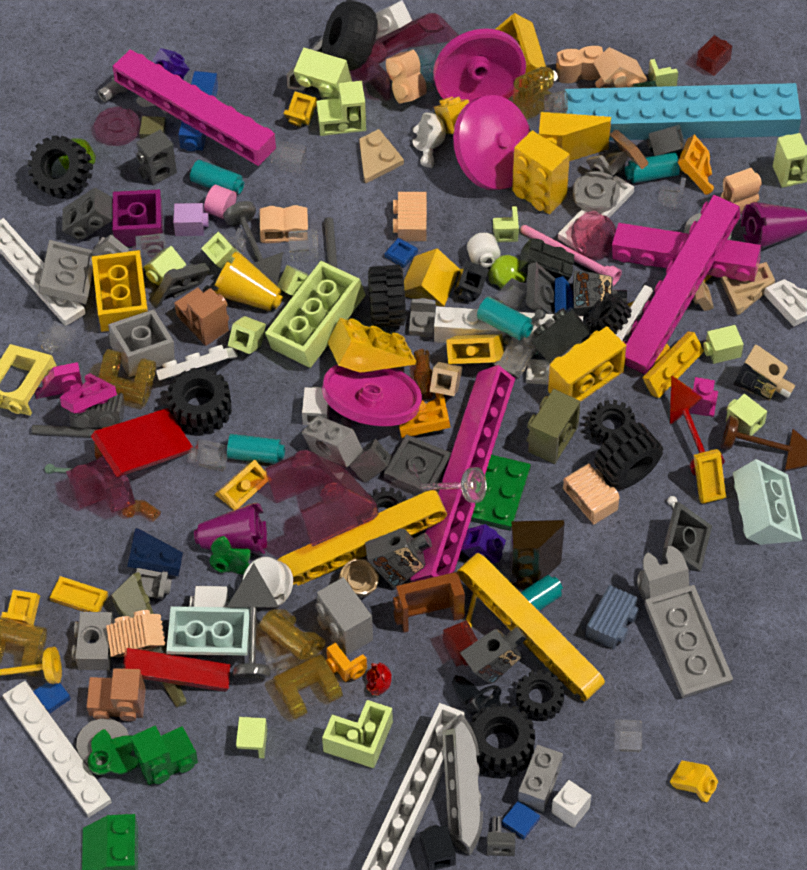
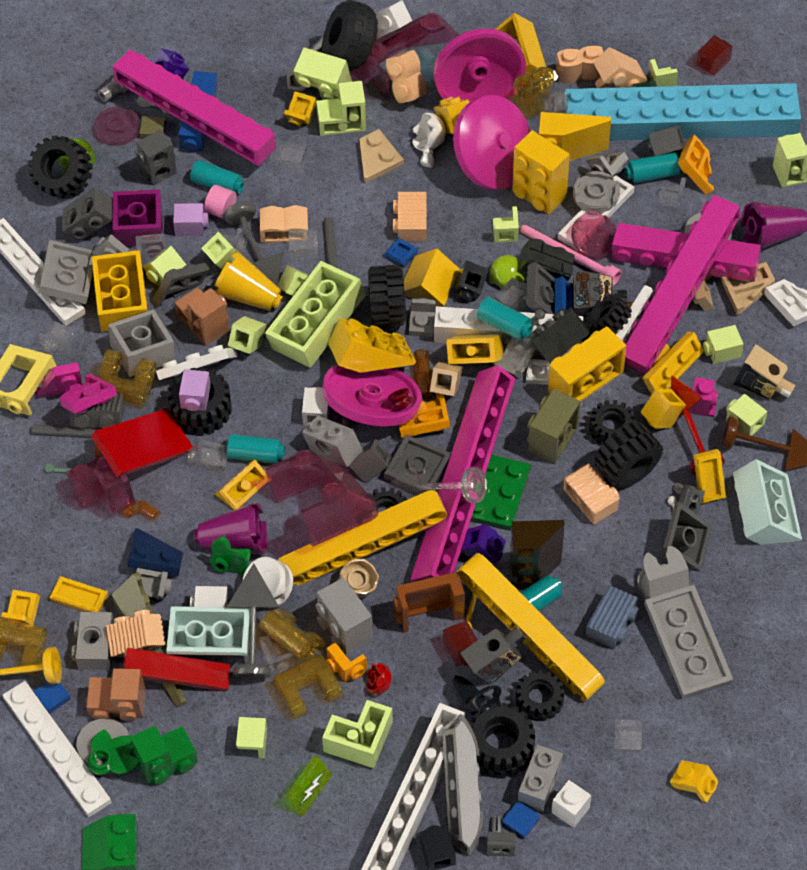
dark grey torso [365,528,432,588] -> none
white head [467,233,501,268] -> none
medium nougat tile [610,129,648,169] -> none
light nougat brick [721,168,762,214] -> none
none -> lavender brick [179,369,211,411]
none -> clear neon green slope [285,755,332,817]
none -> dark red bush [388,388,413,410]
none -> yellow brick [641,389,686,429]
none -> dark grey piece [673,483,705,515]

